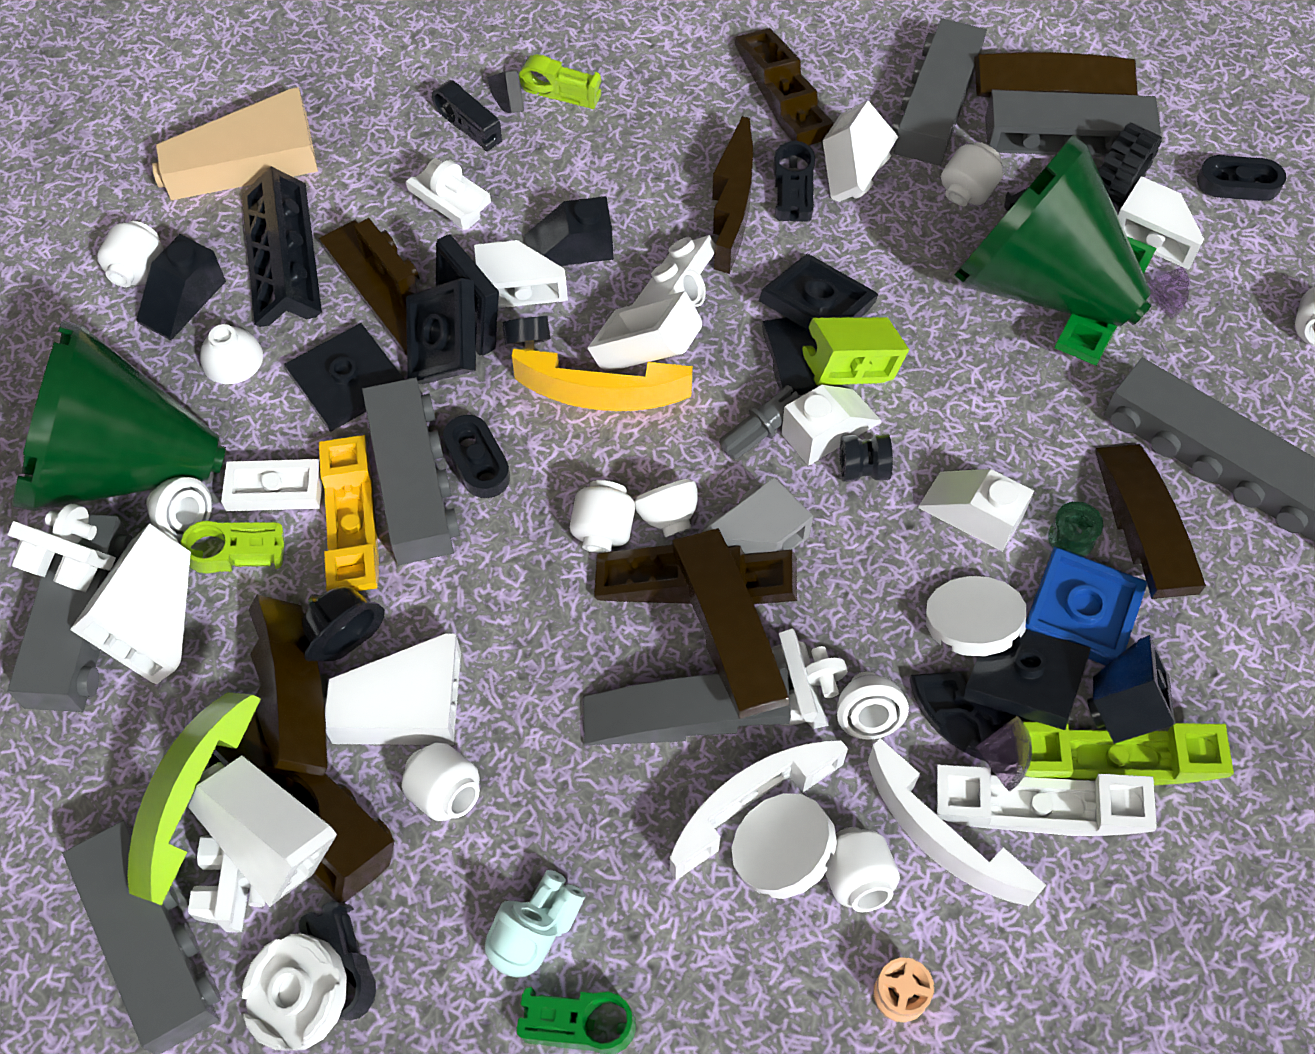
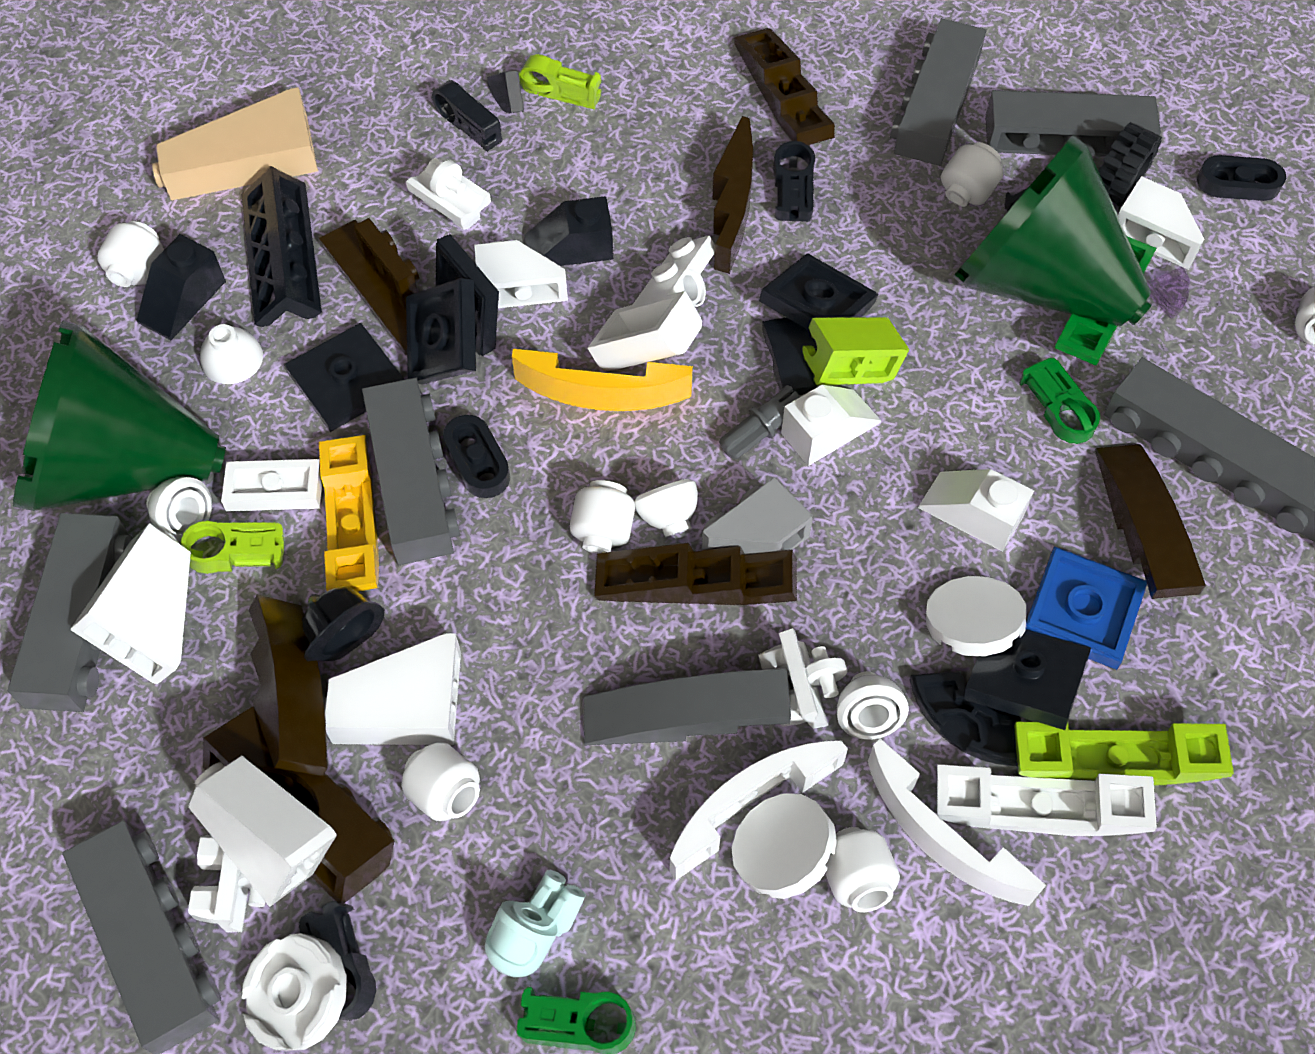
white hips [8,504,116,592] -> none
lime slope [128,692,261,906] -> none
black piece [502,316,551,351] -> none
dark brown slope [672,528,789,719] -> none
white slope [823,100,898,202] -> none
black wheel [839,434,893,482] -> none
light nougat wheel [873,957,934,1023] -> none
dark brown slope [974,52,1138,98] -> none
tile [976,716,1032,792] -> none
clear green wheel [1048,501,1104,557] -> none
black slope [1087,635,1175,744] -> none
none -> green piece [1020,358,1100,444]

